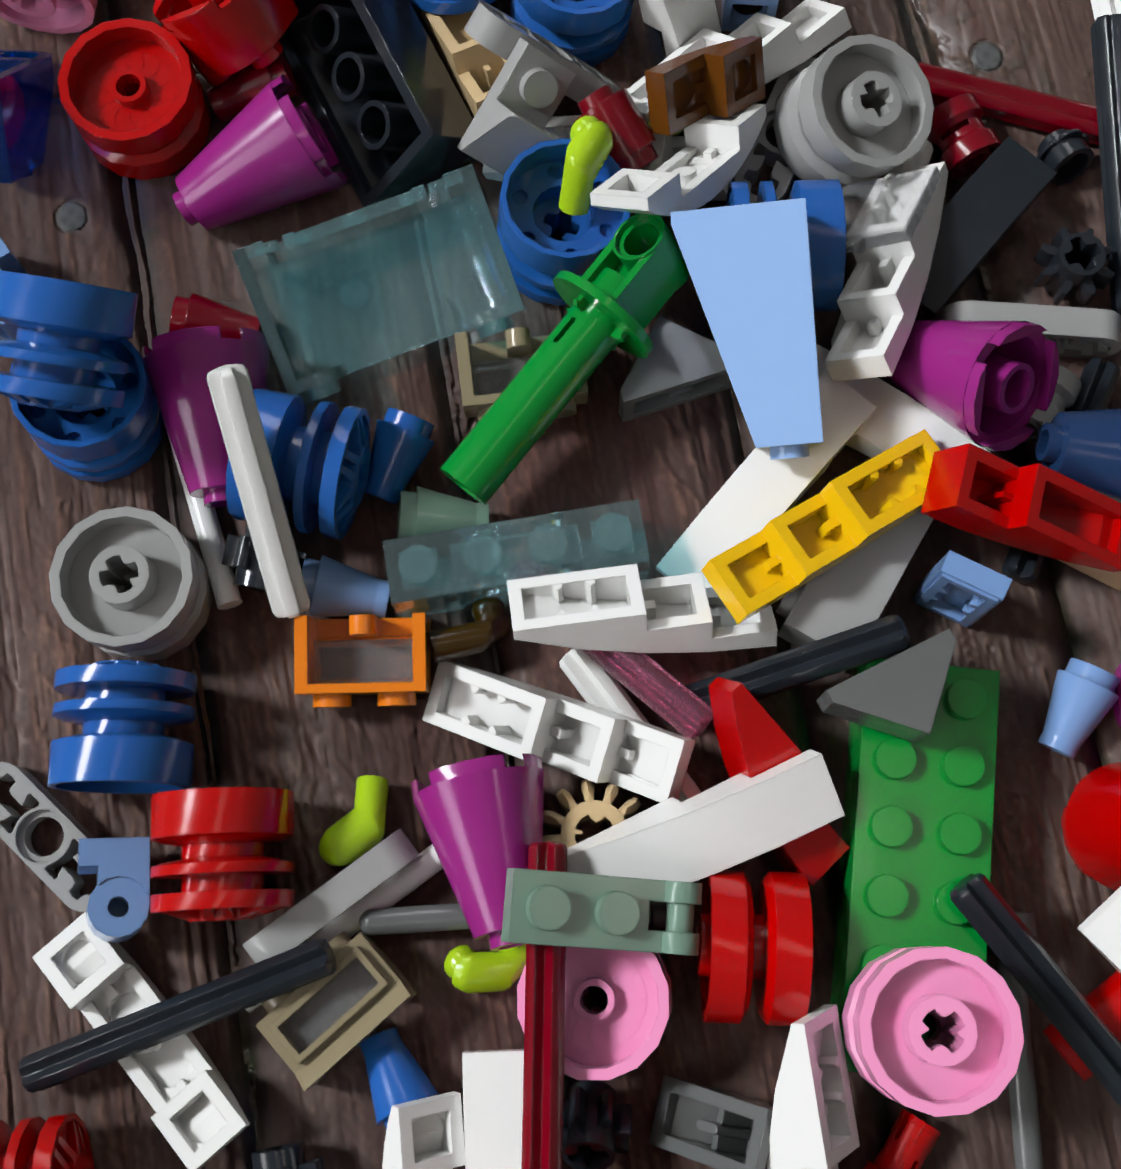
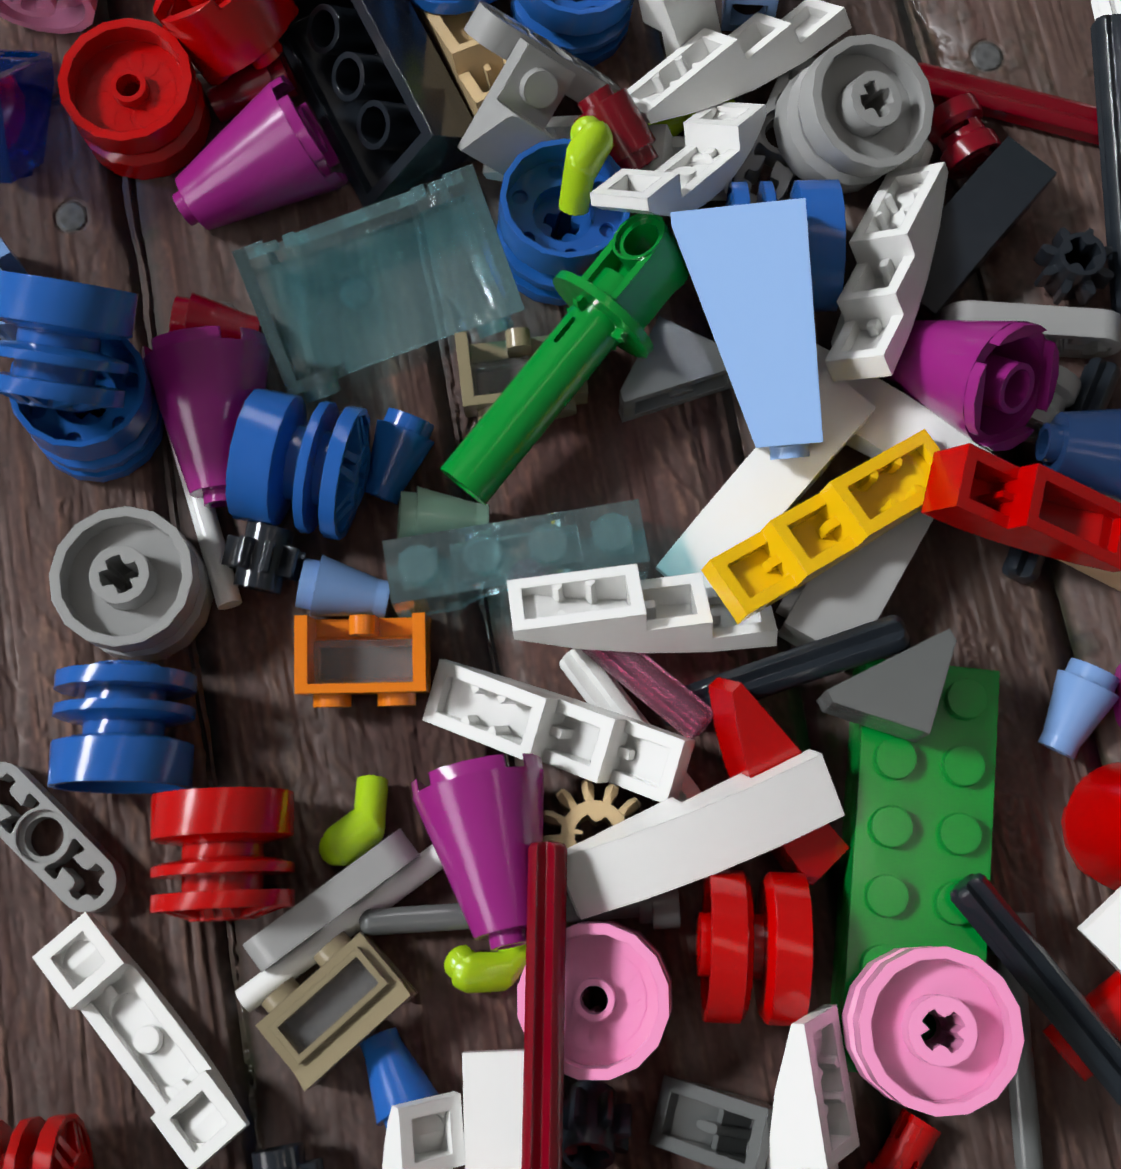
black axle [18,939,337,1093] -> none
medium blue leg [78,837,150,943] -> none
white axle [207,364,310,619] -> none
dark brown arm [428,597,511,663] -> none
sand green plate [501,868,703,956] -> none
reddish brown slope [645,36,766,136] -> none
clear piece [842,166,941,254] -> none
medium blue plate [912,550,1013,628] -> none
black plate [1037,129,1094,186] -> none

